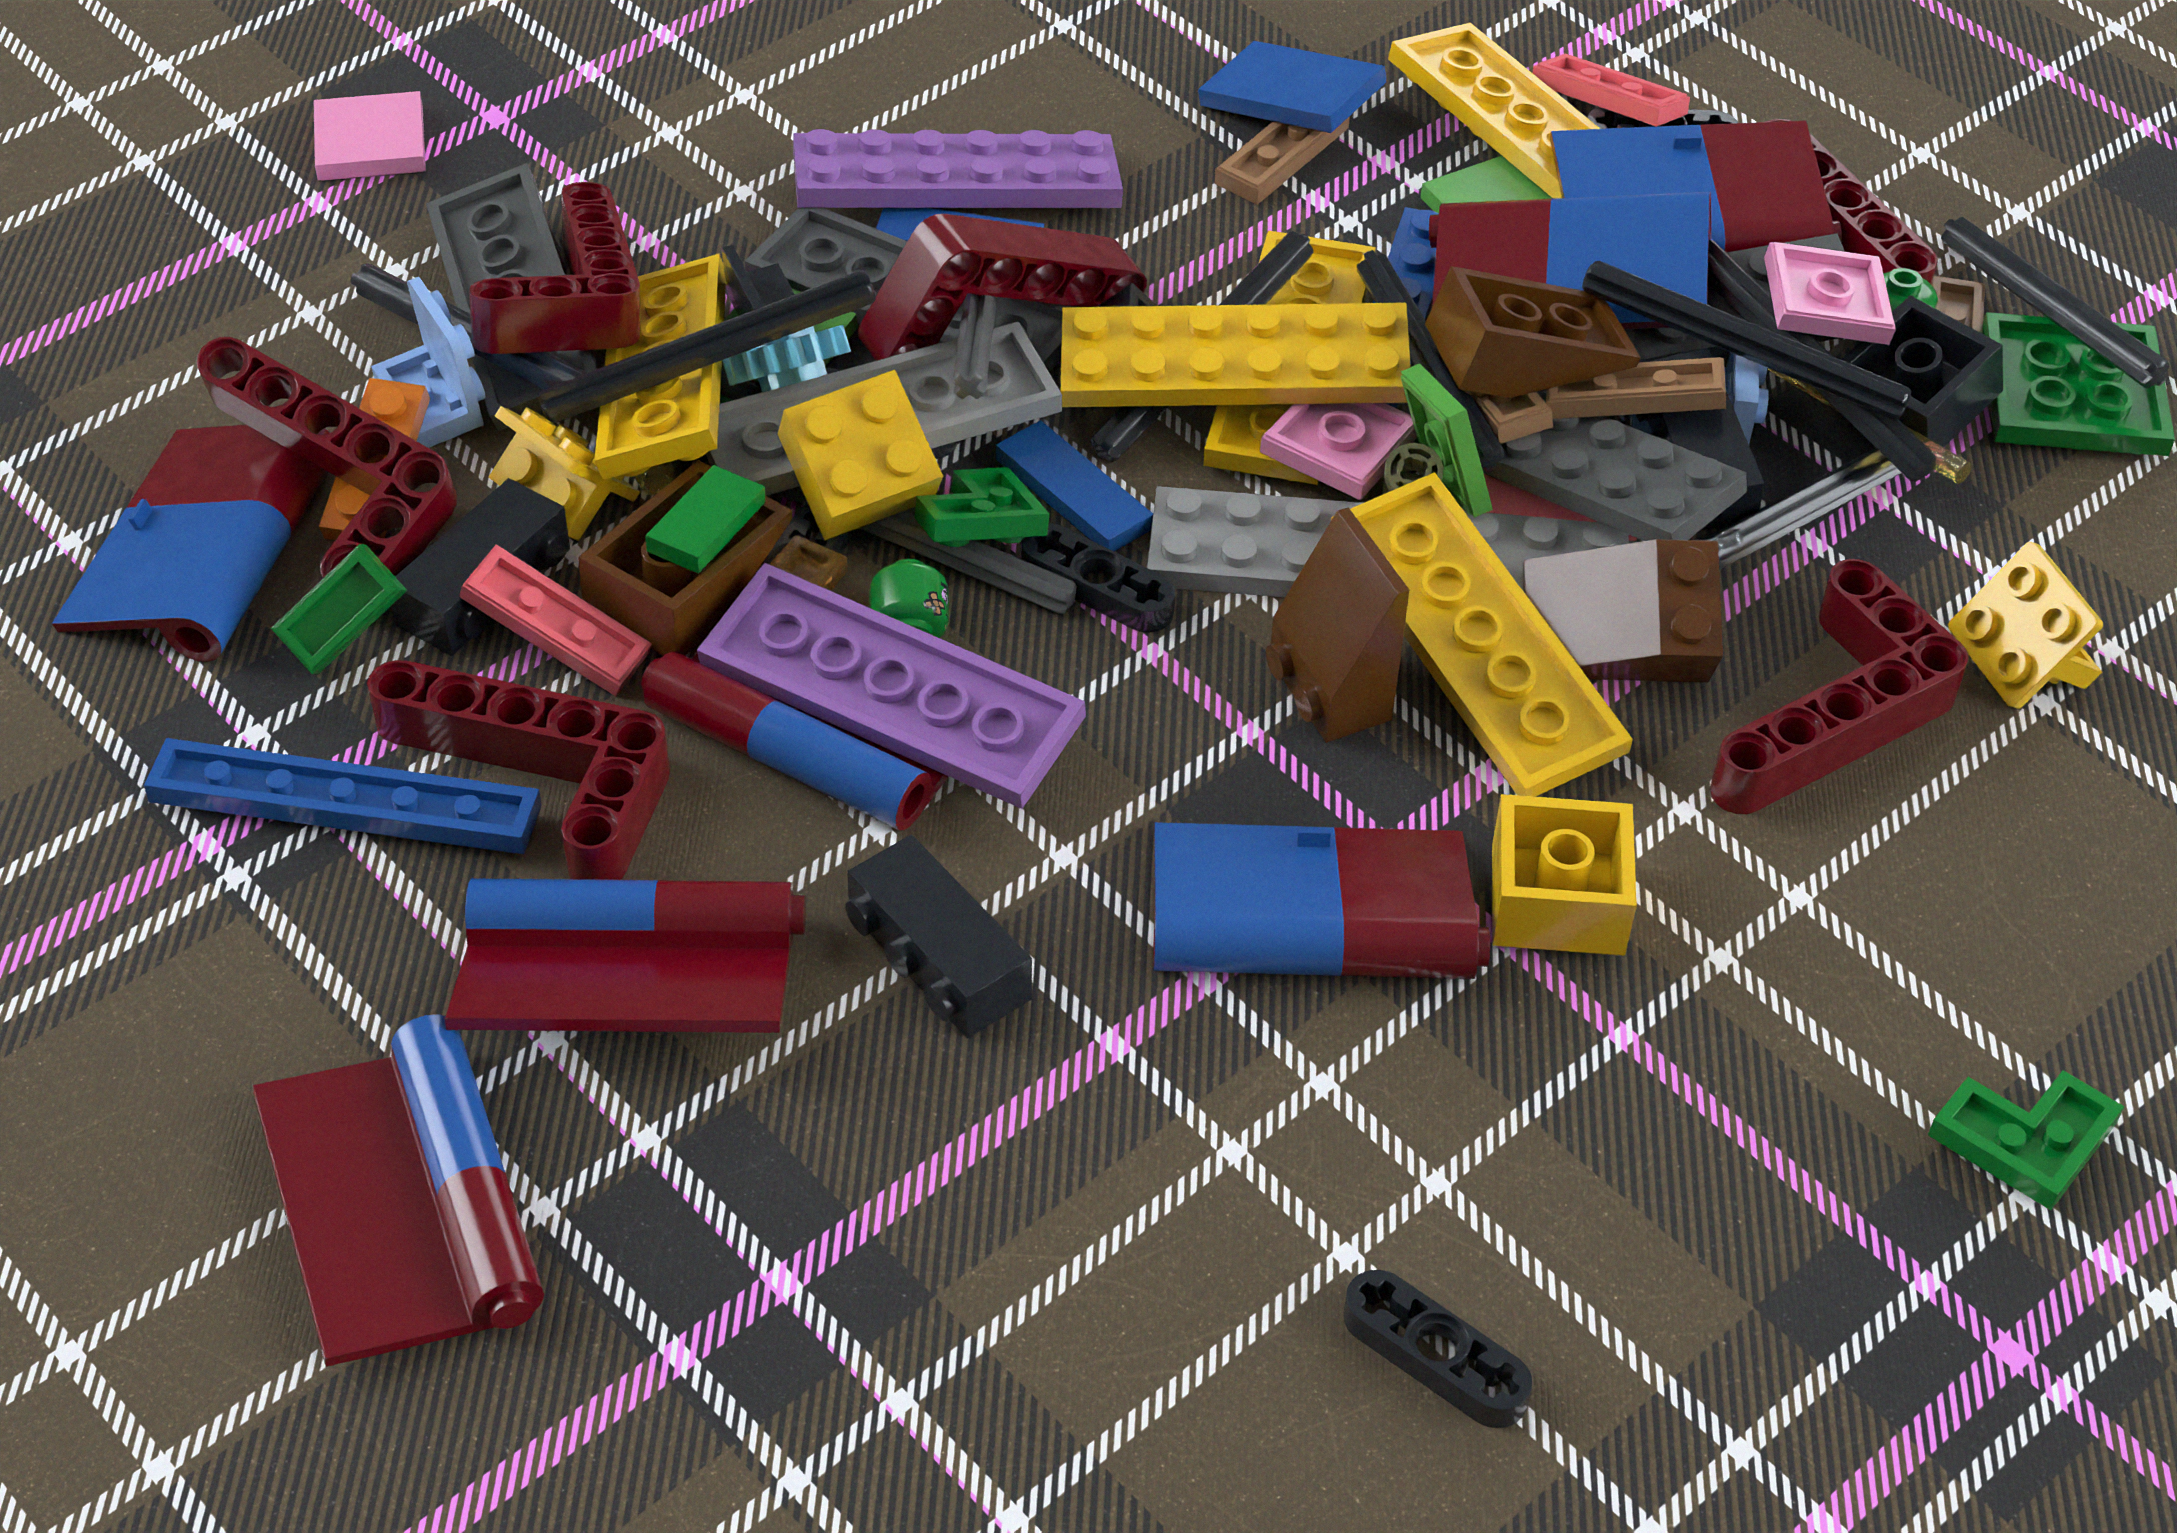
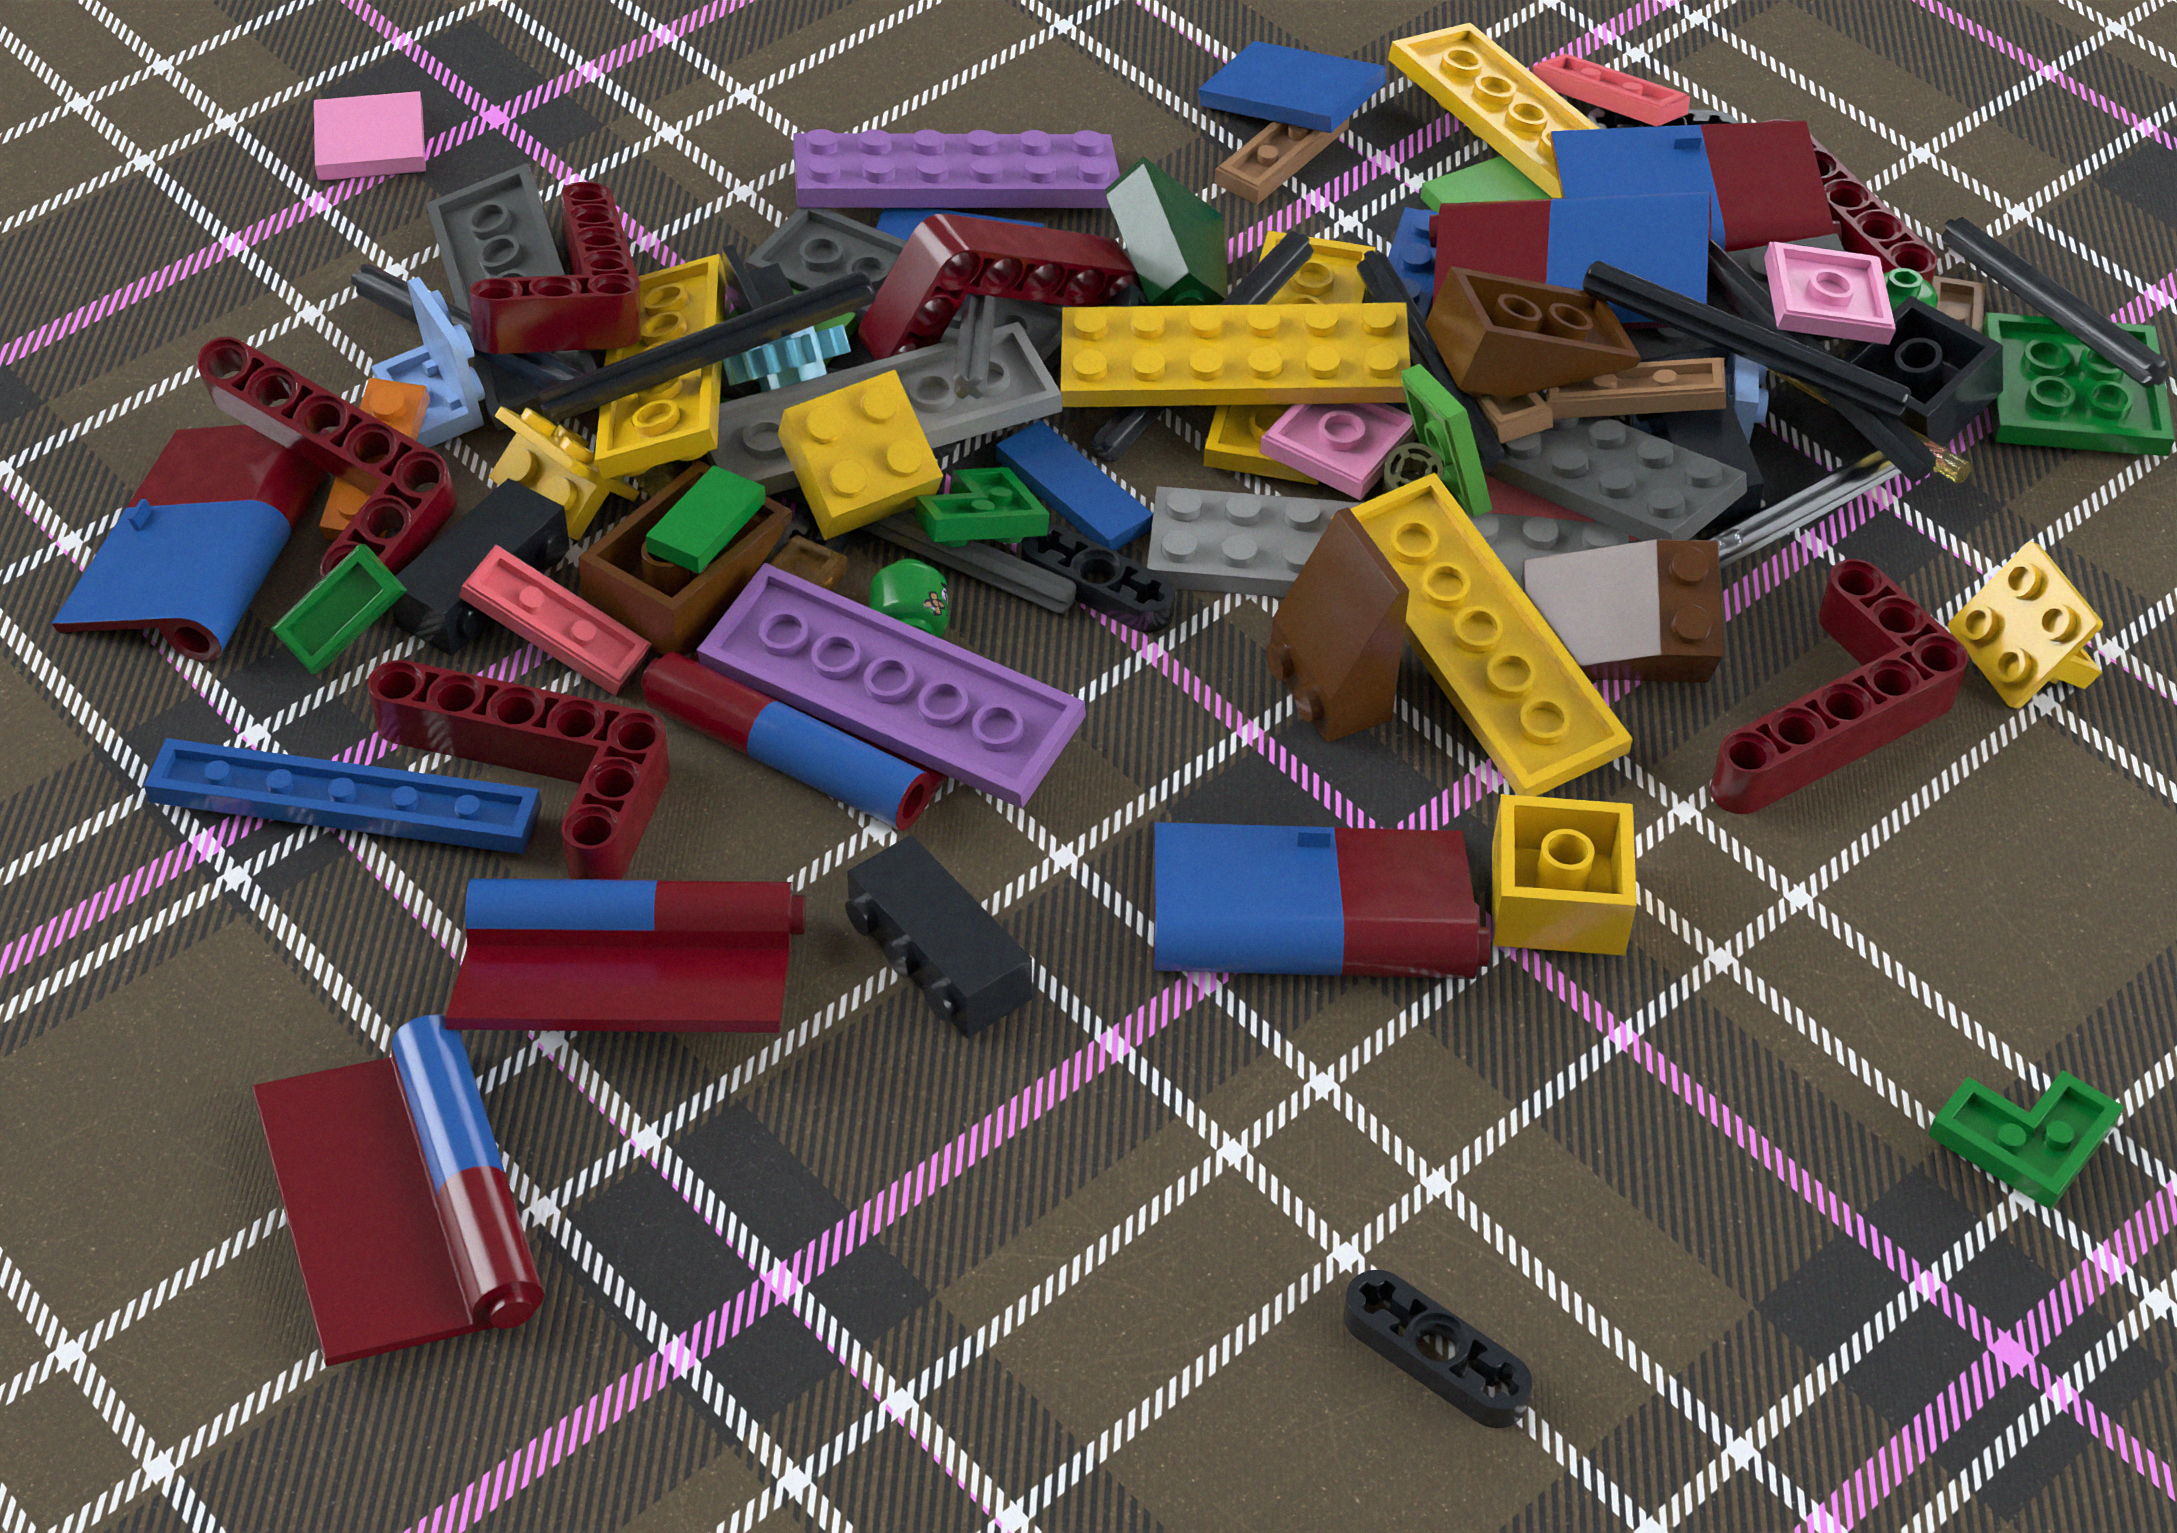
none -> dark green slope [1106,156,1228,306]

